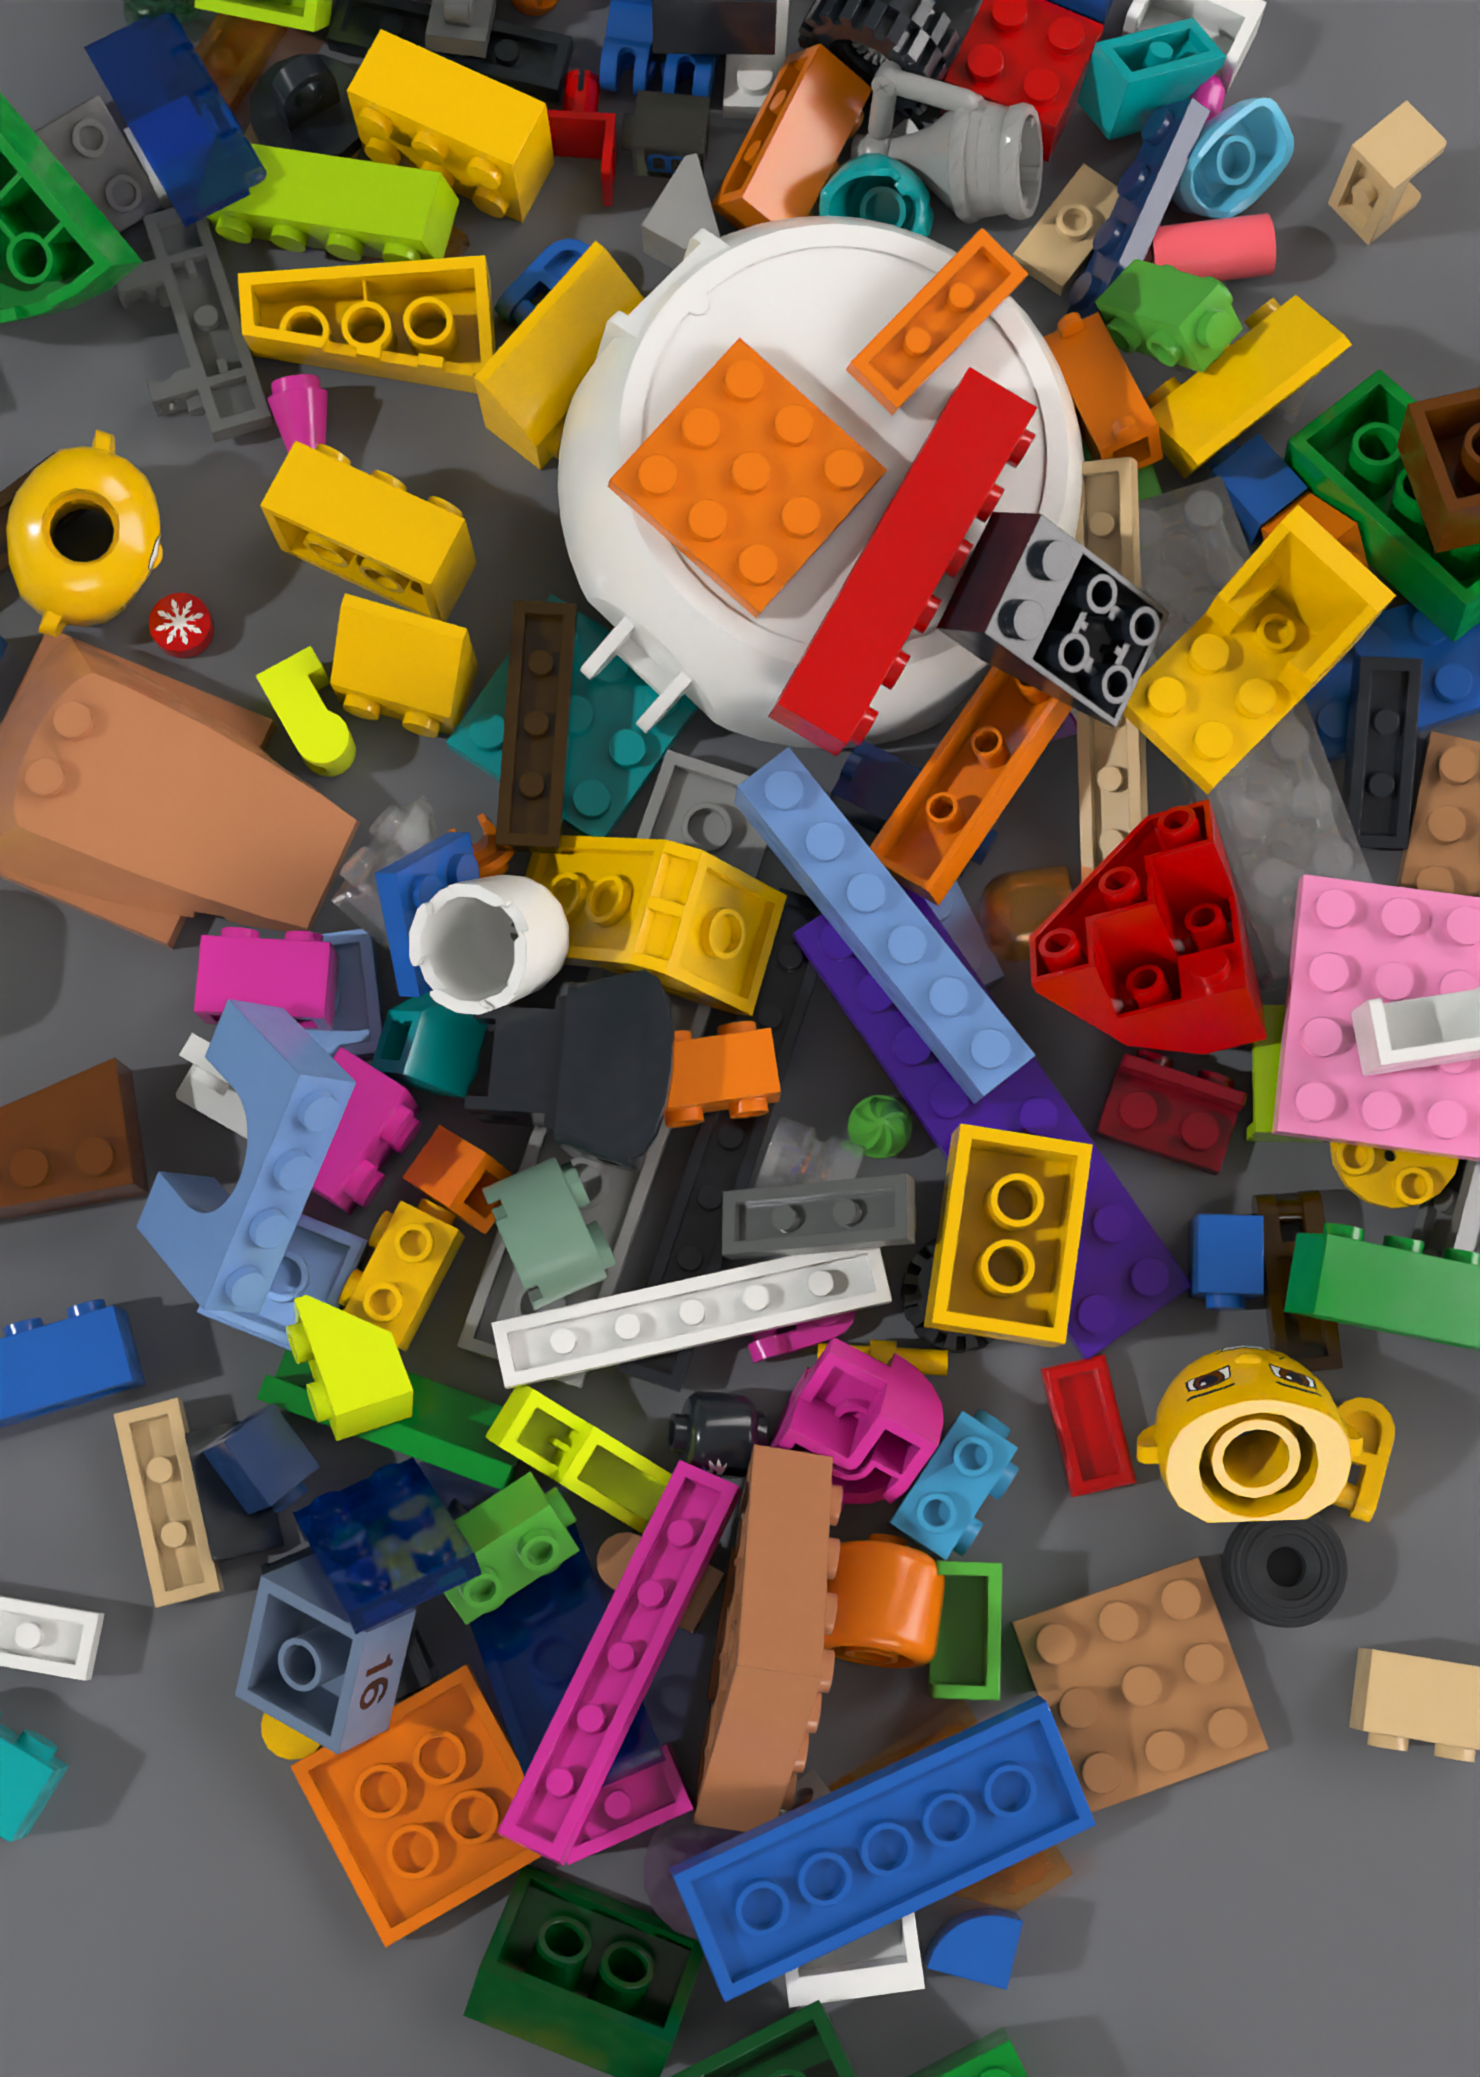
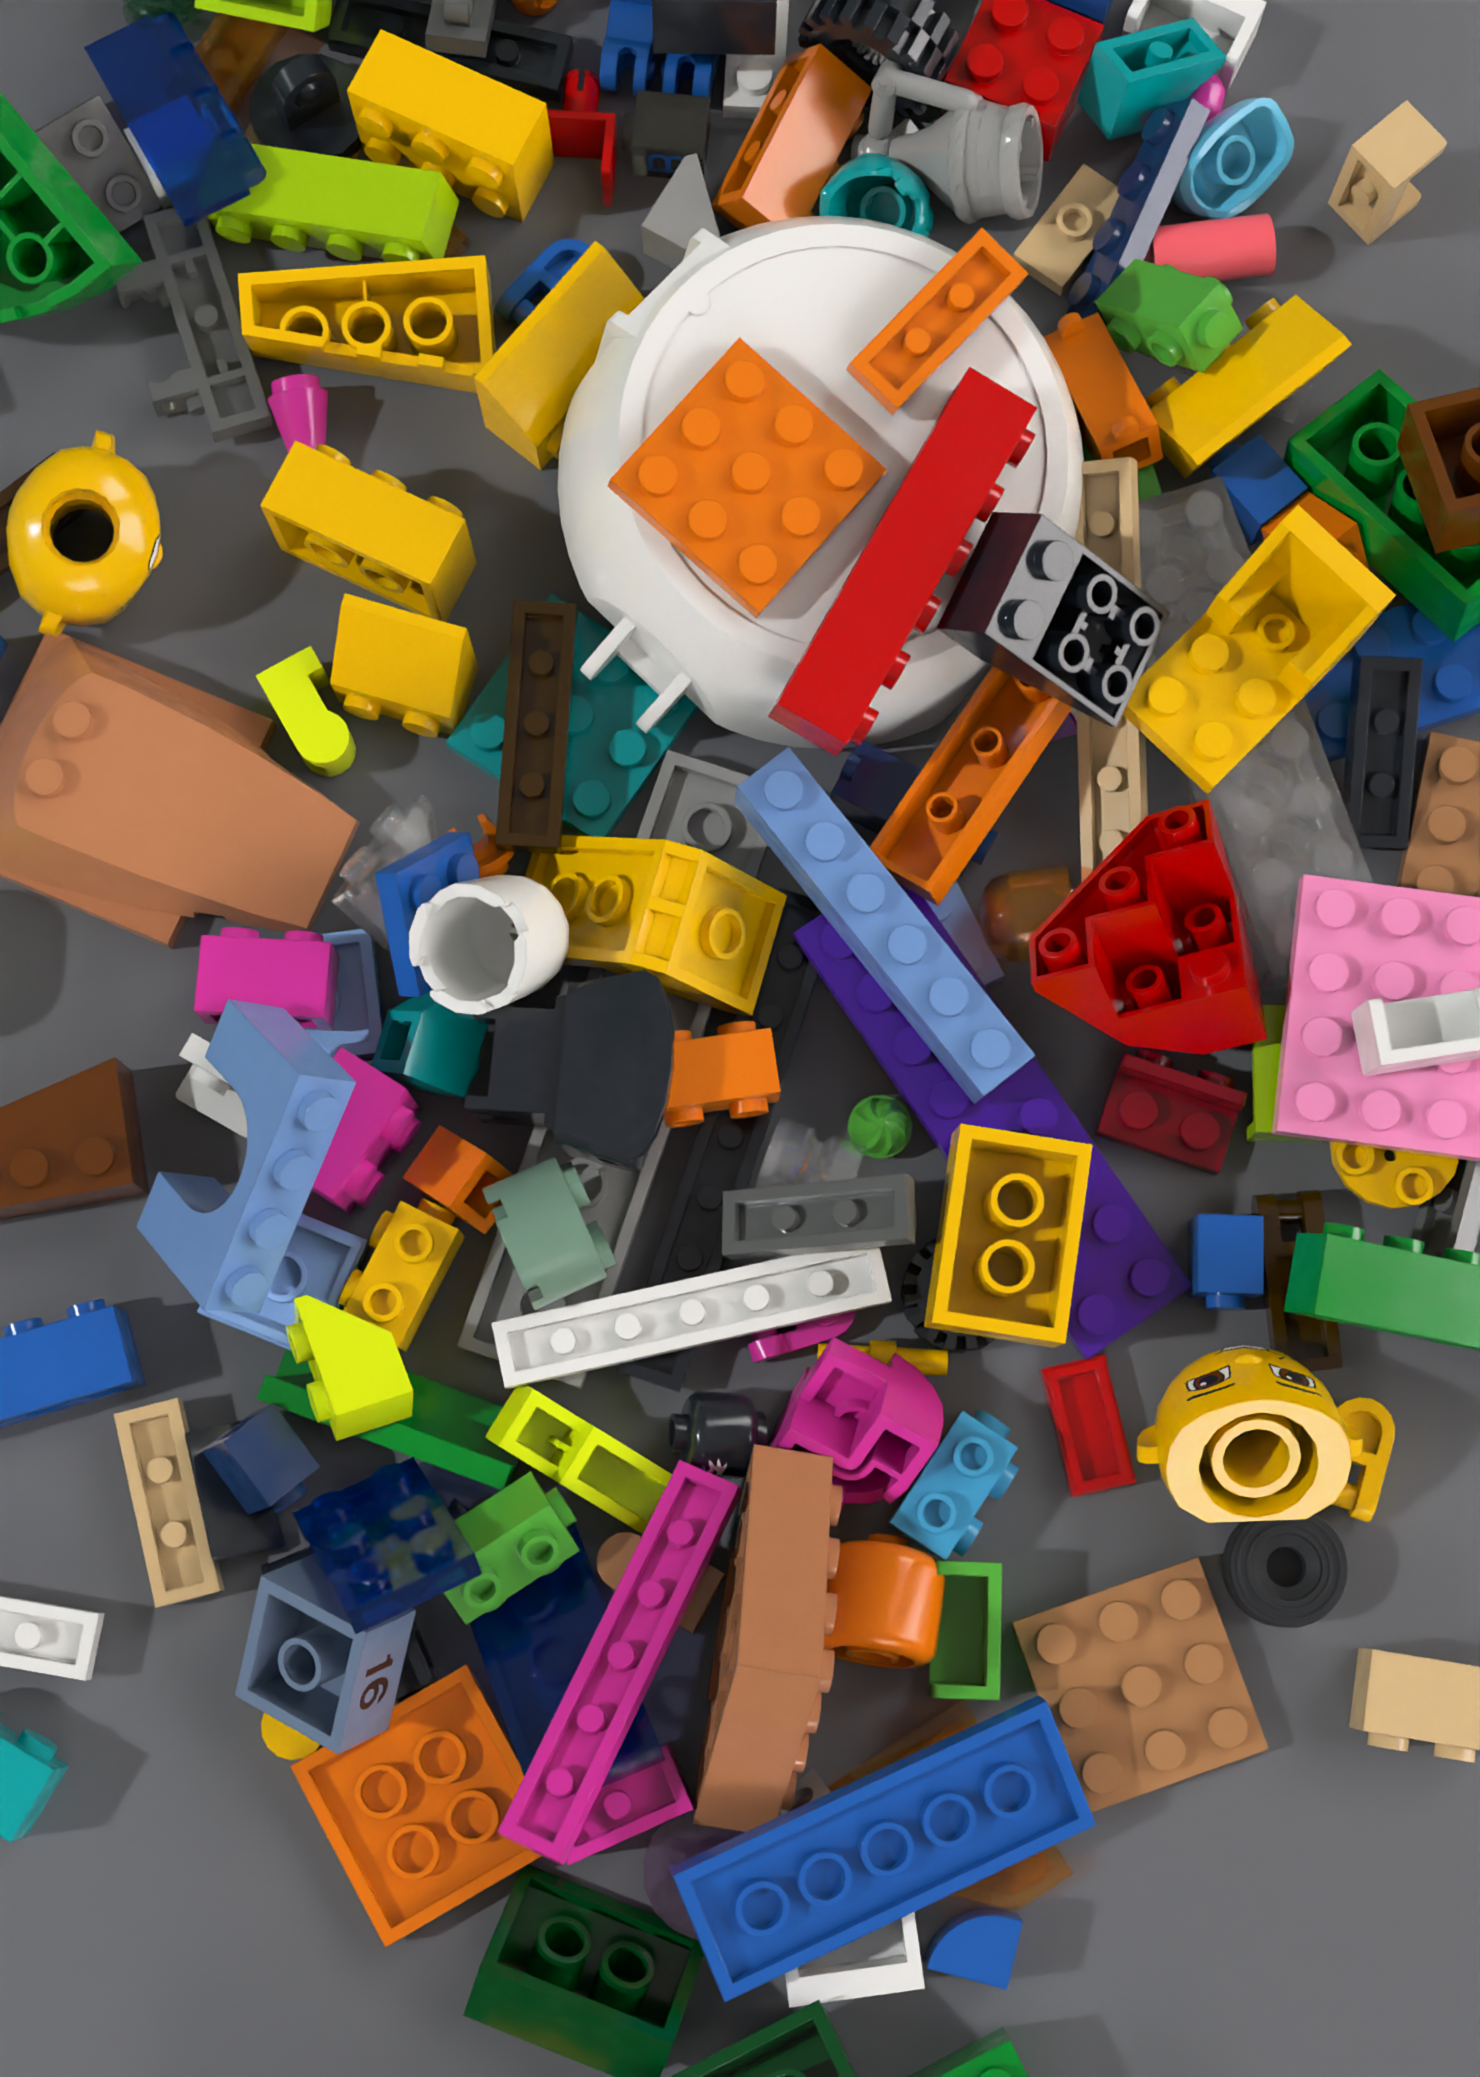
red tile [149,593,214,658] -> none

